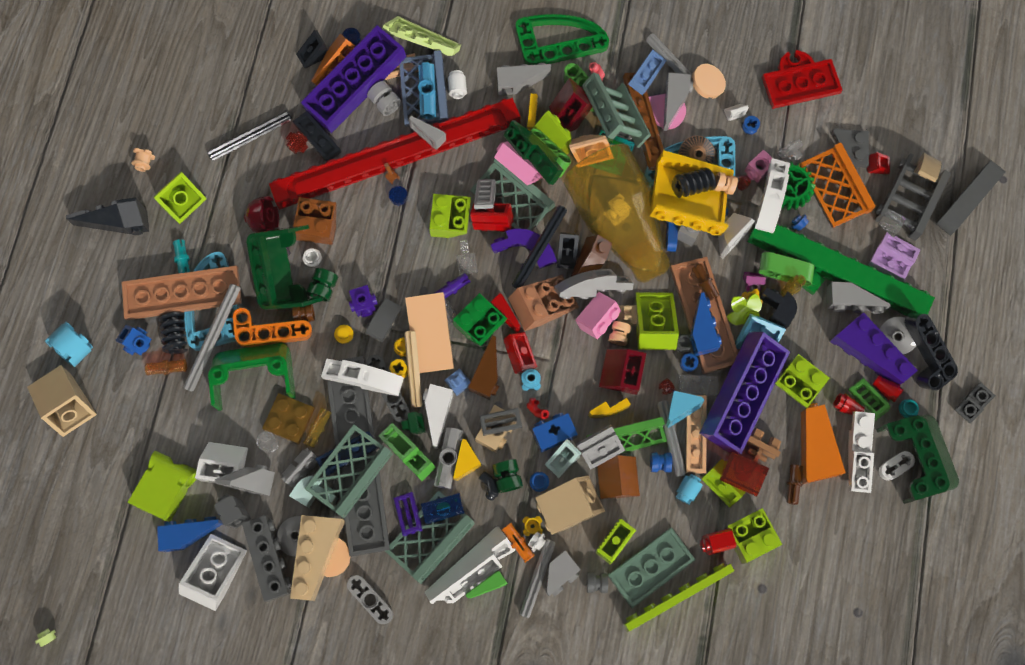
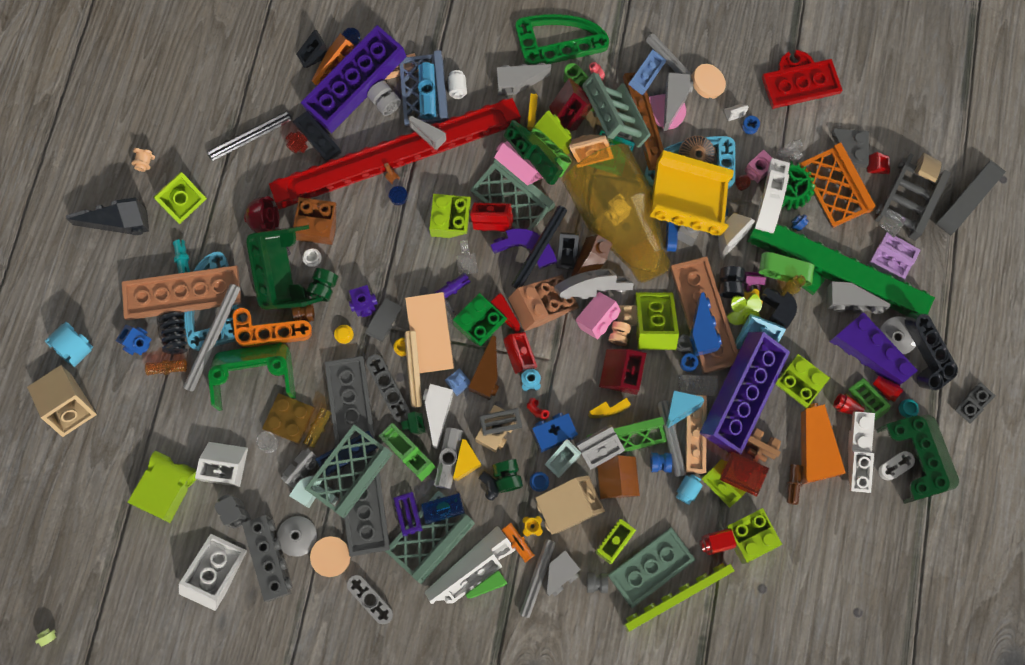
blue slope [157,517,223,552] -> none
light grey slope [214,464,275,496] -> none
tan wedge [290,515,345,601] -> none
white slope [321,359,404,396] -> none
yellowish green wing [382,16,461,56] -> none
yellow bush [389,359,408,379] -> none
light grey slope [474,179,497,209] -> none
white plate [528,532,546,552] -> none
clear red hinge [659,378,675,395] -> none
black piece [672,167,716,198] -> none
reddish brown axle [692,264,720,301] -> none
light nougat wheel [714,172,738,195] -> none
none -> black wheel [719,266,745,299]

